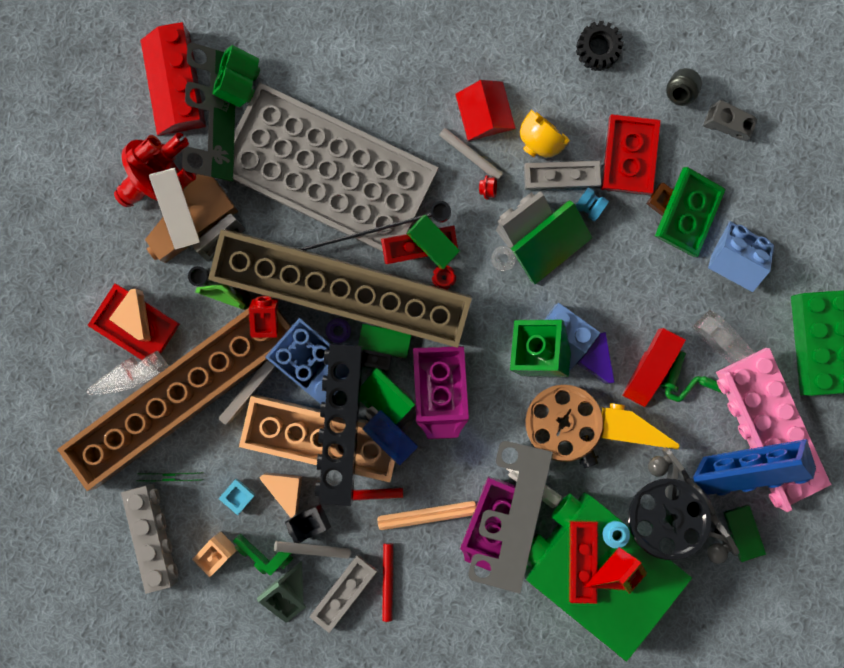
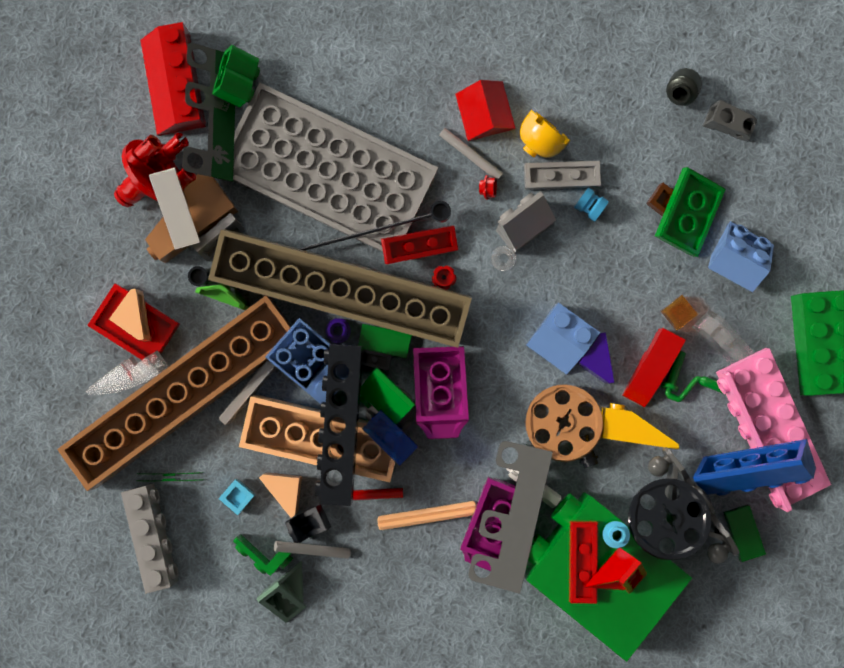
light nougat slope [192,532,237,577] -> none
red bracket [249,296,278,338] -> none
light grey plate [310,554,377,633] -> none
red bar [382,543,393,622] -> none
green tile [406,215,460,269] -> none
green slope [510,320,571,377] -> none
green tile [511,200,592,285] -> none
black tyre [576,21,624,71] -> none
red plate [601,114,661,195] -> none
none -> clear orange plate [661,295,698,331]

